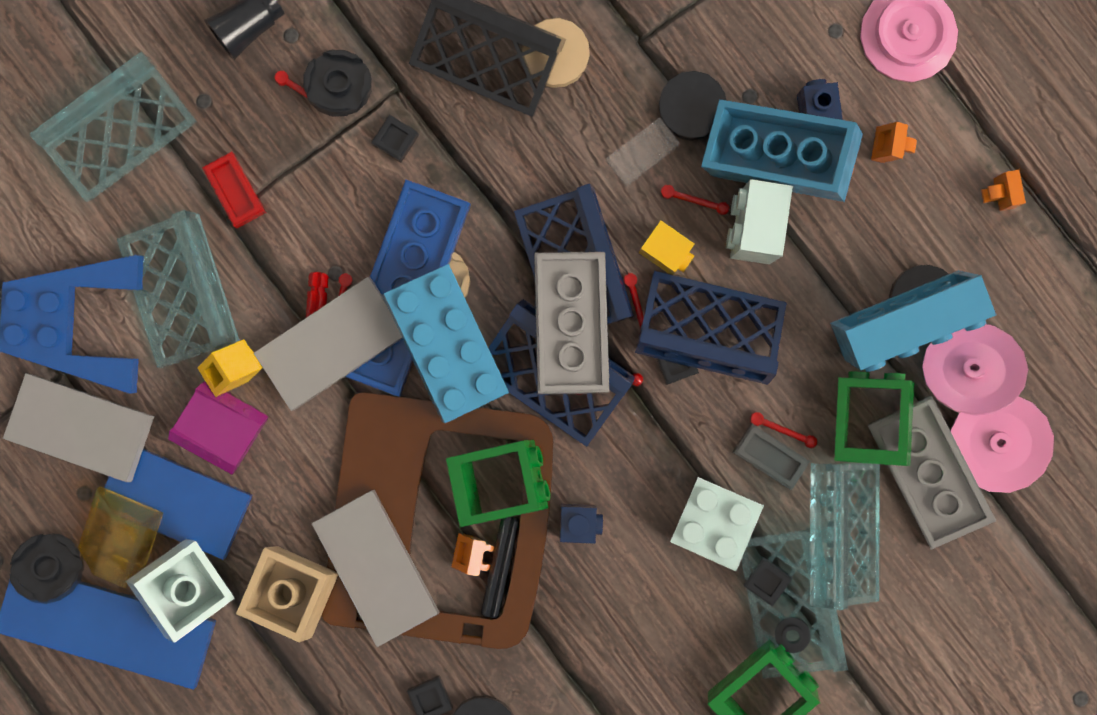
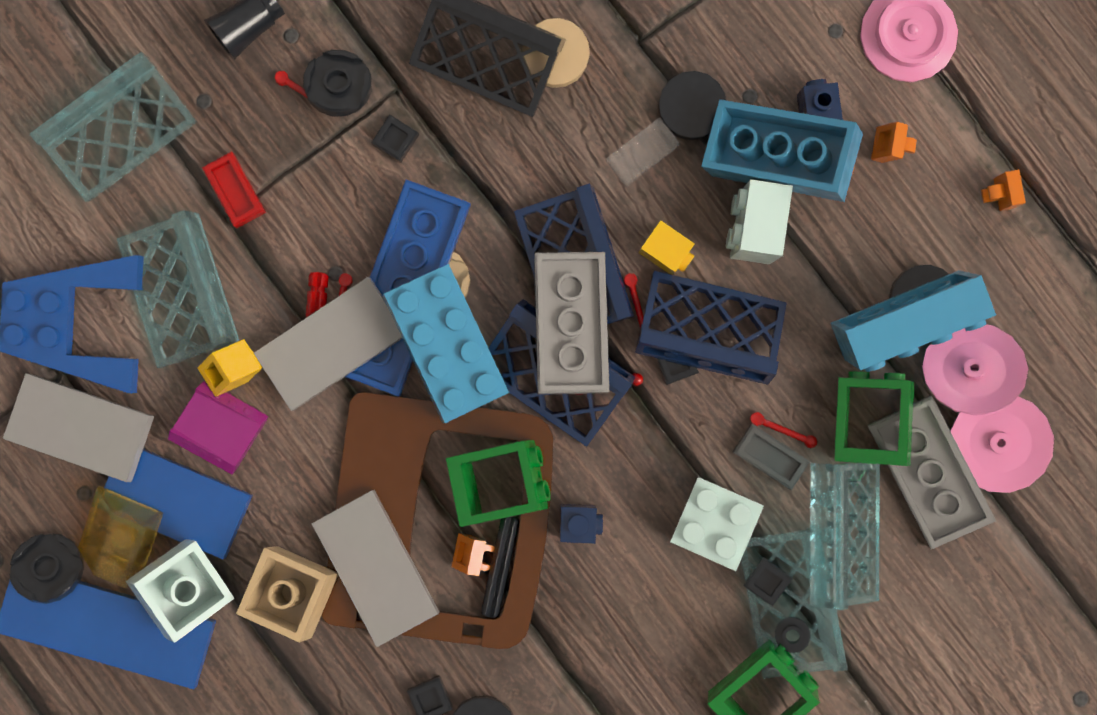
red hinge [661,185,730,215] -> none

